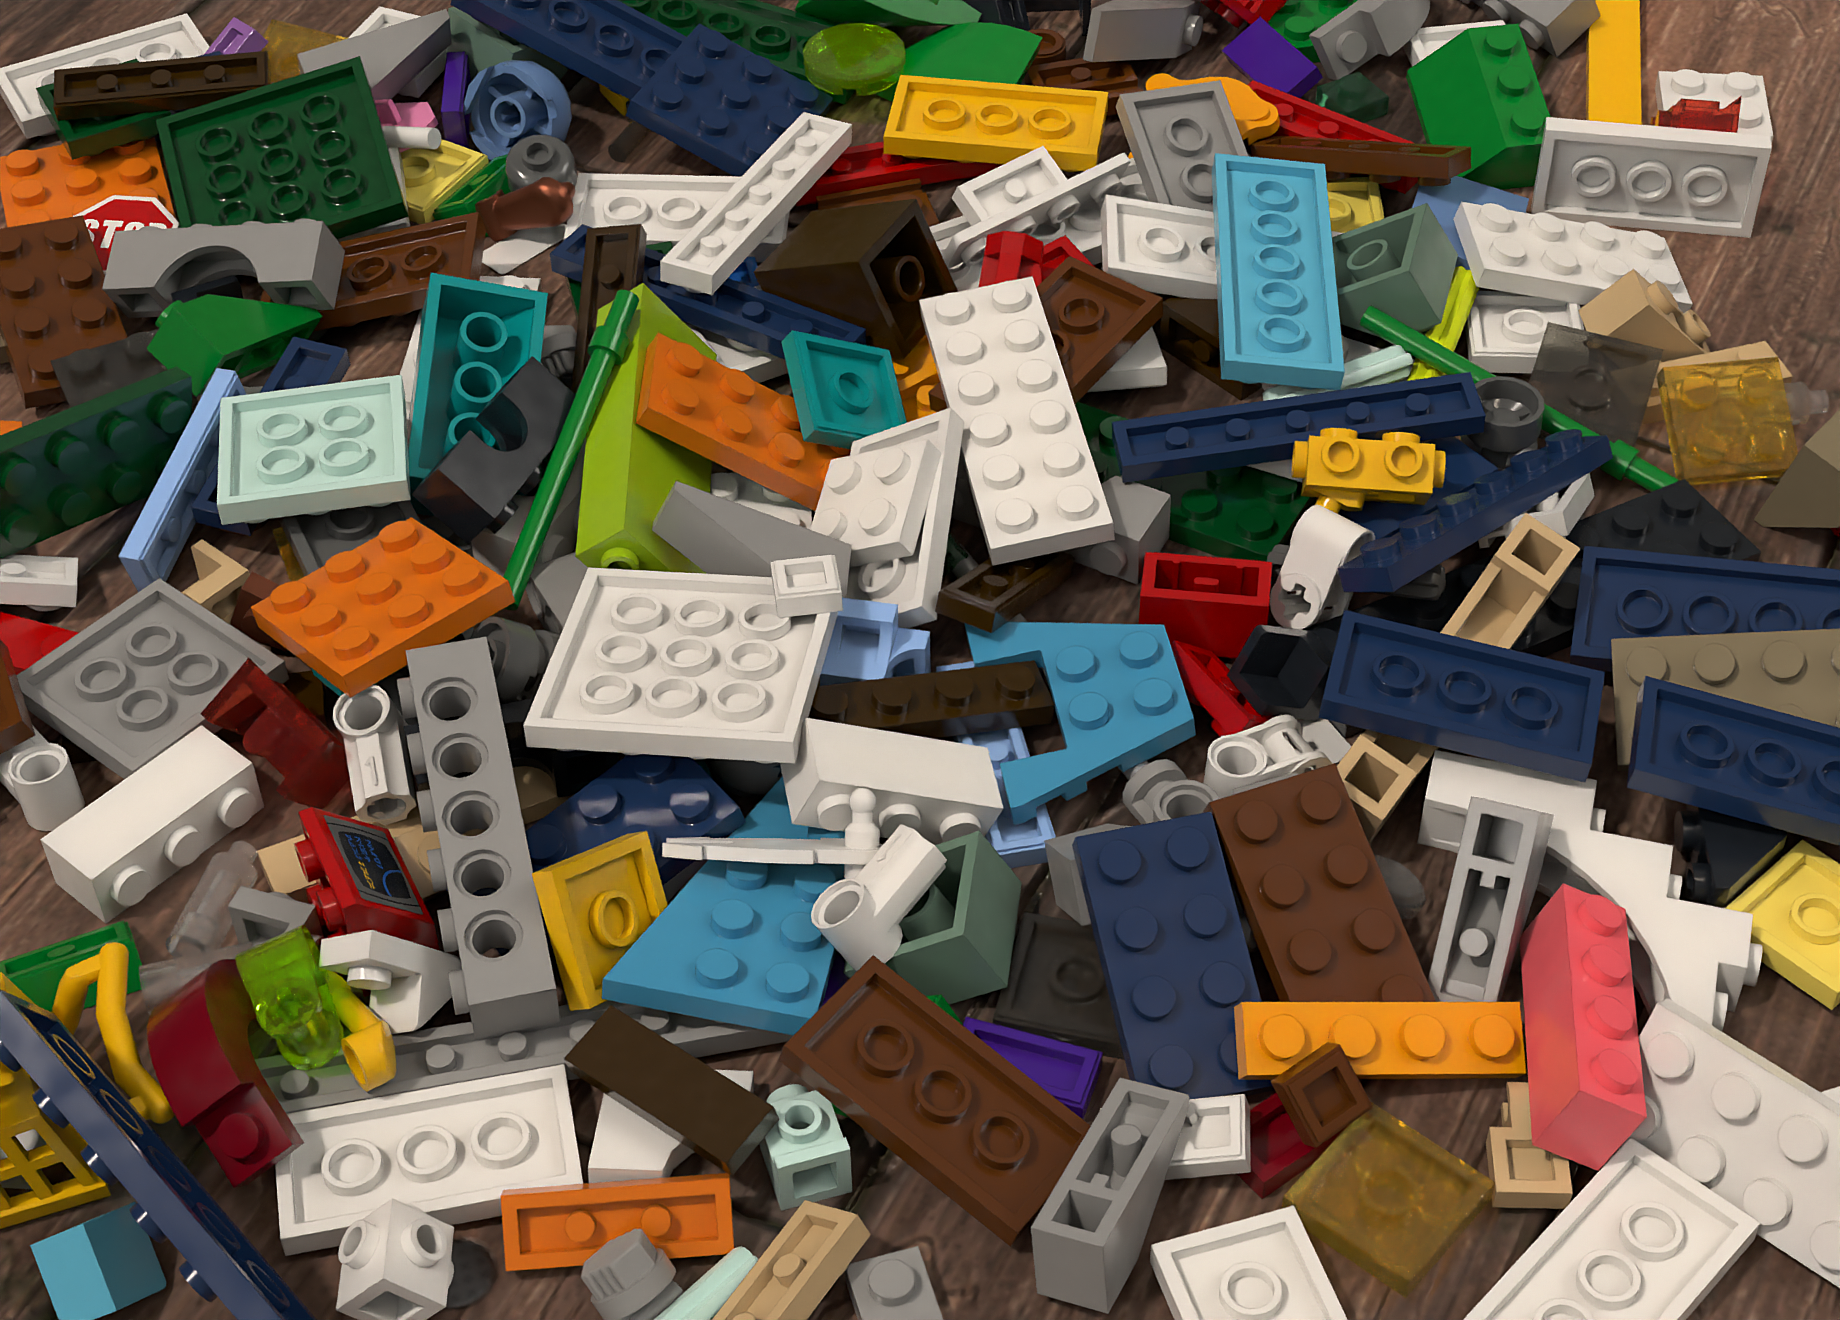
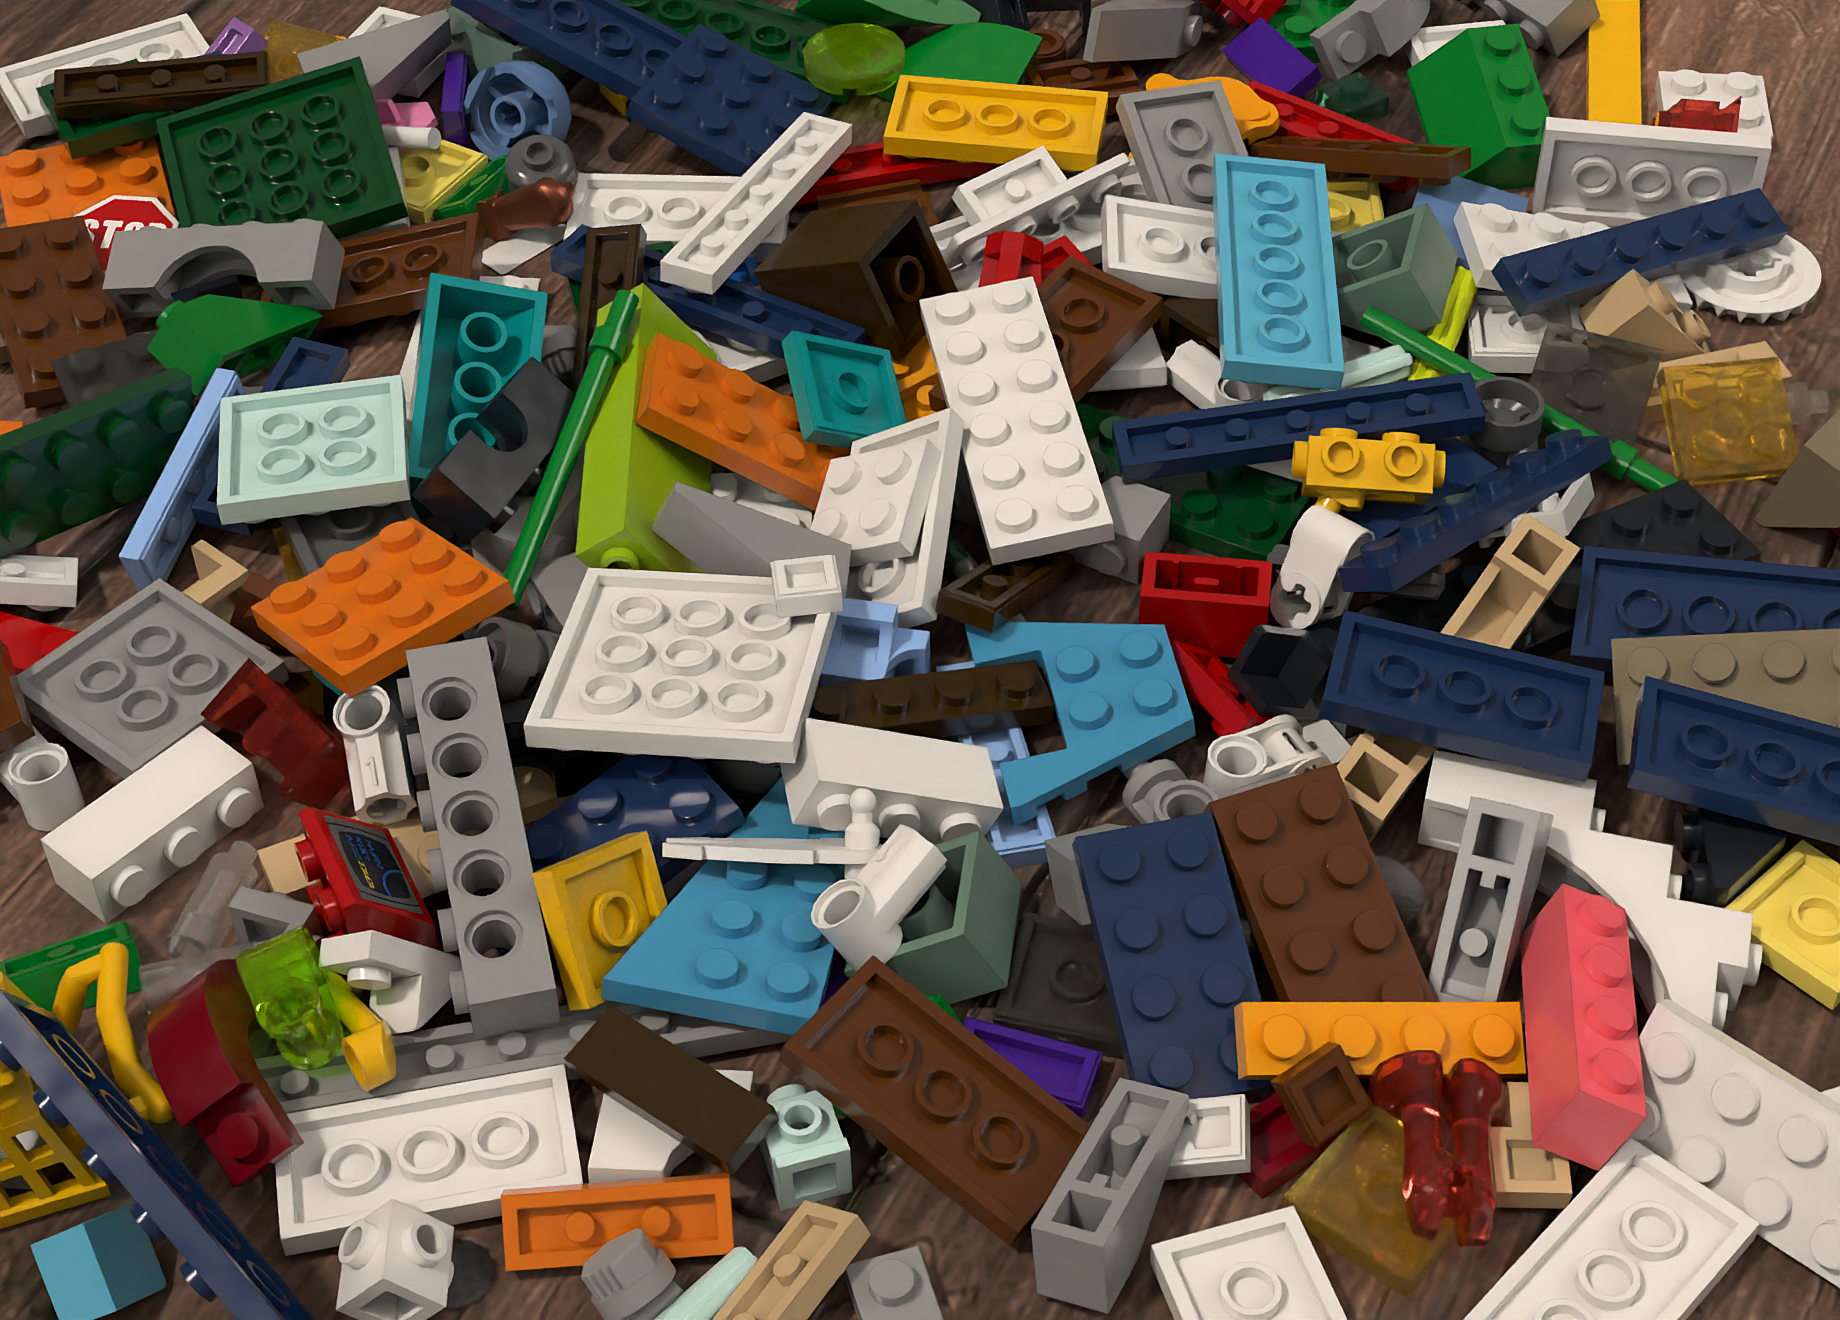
none -> white piece [1166,339,1268,409]
none -> clear red piece [1369,1050,1508,1247]
none -> dark blue plate [1491,188,1789,317]
none -> white gear [1679,235,1822,324]

